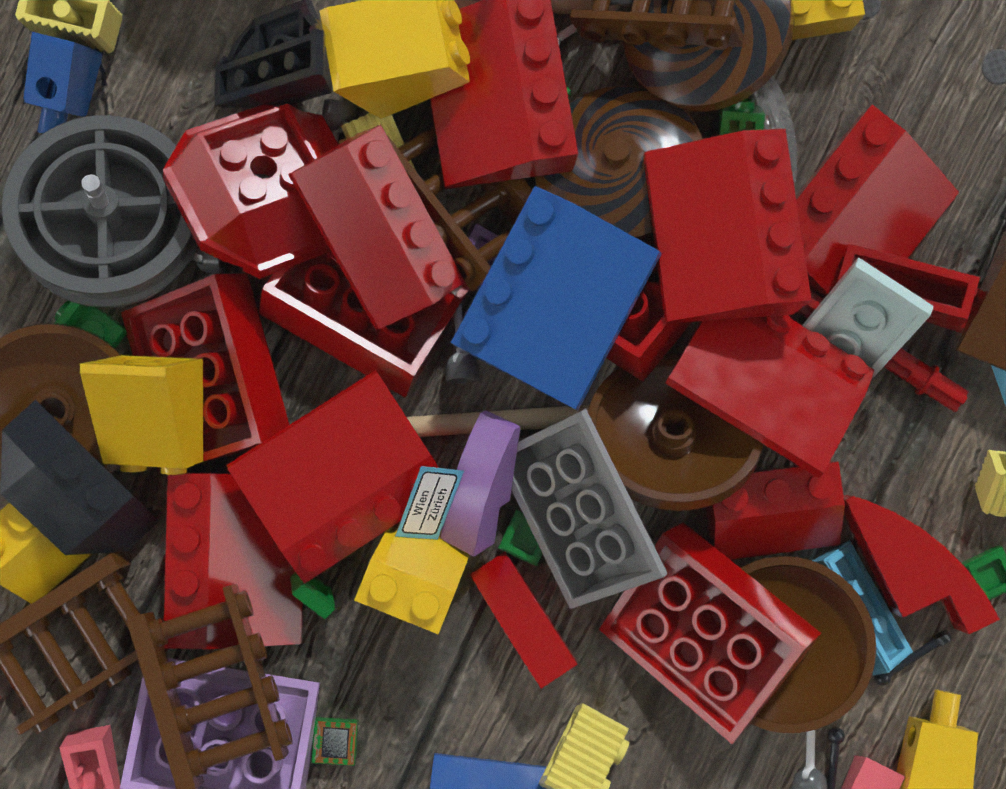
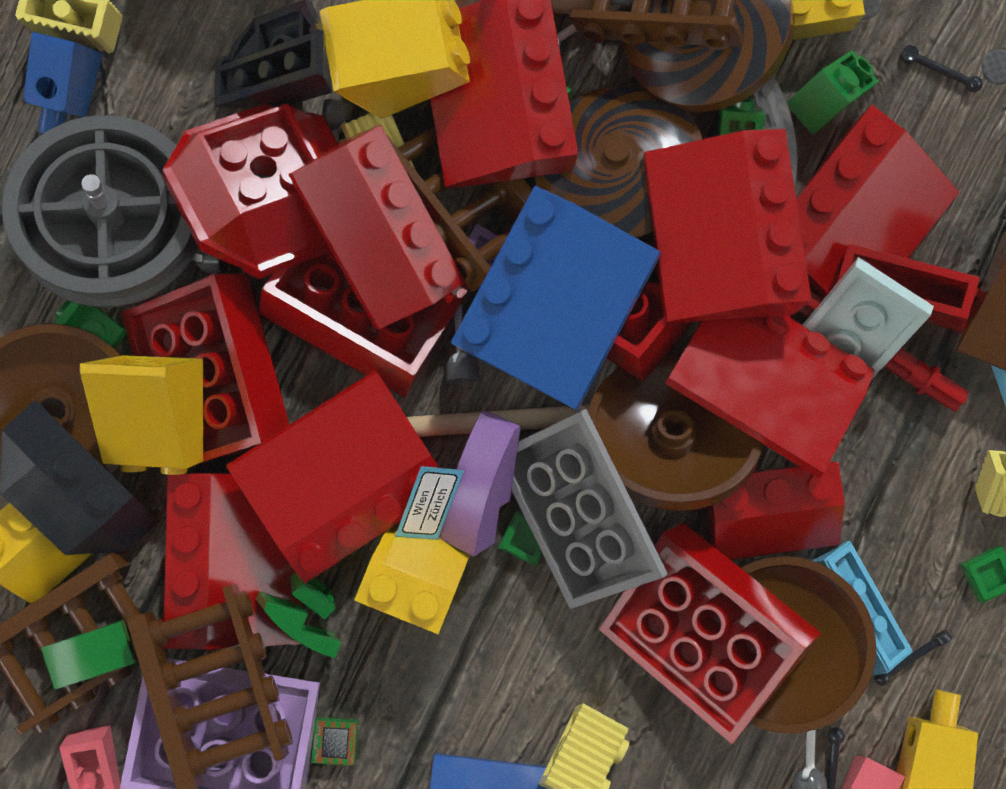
red slope [470,551,578,689] -> none
red slope [844,495,1000,634] -> none
none -> green slope [41,620,137,689]
none -> green slope [256,591,341,659]
none -> green slope [786,50,879,135]
none -> black hinge [900,45,983,93]

